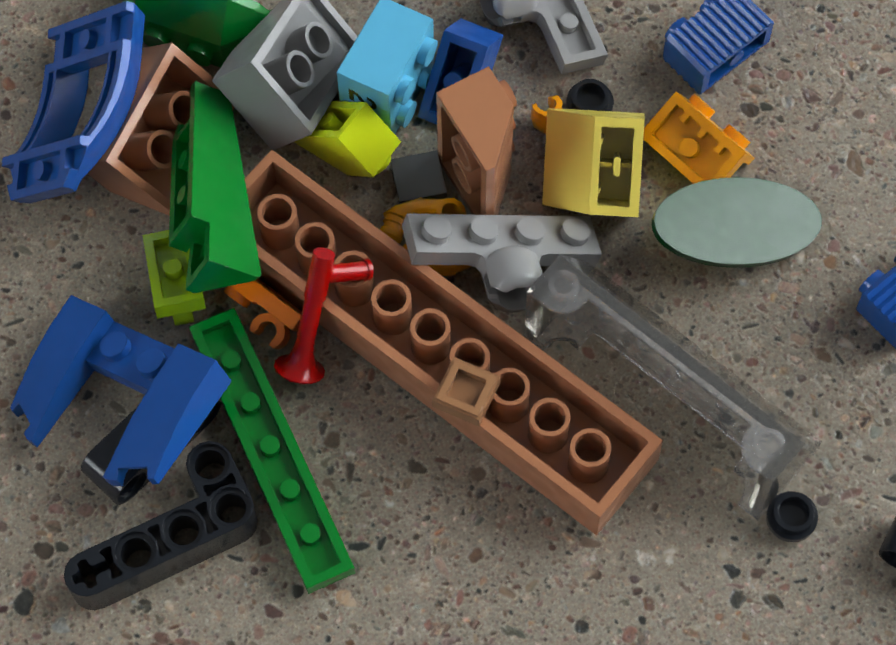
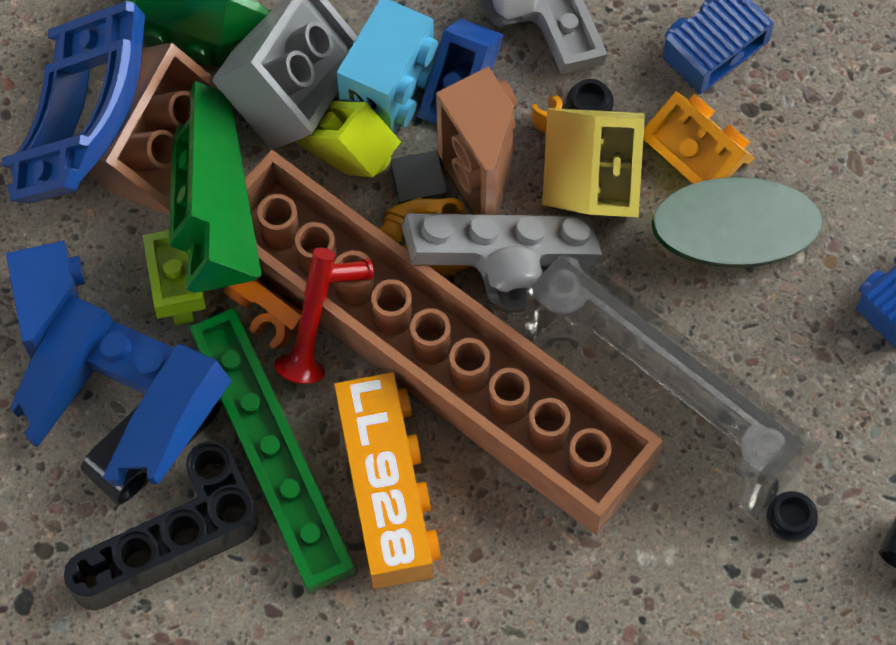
medium nougat tile [432,357,501,426] -> none
none -> blue slope [6,240,86,359]
none -> light orange brick [334,372,441,590]

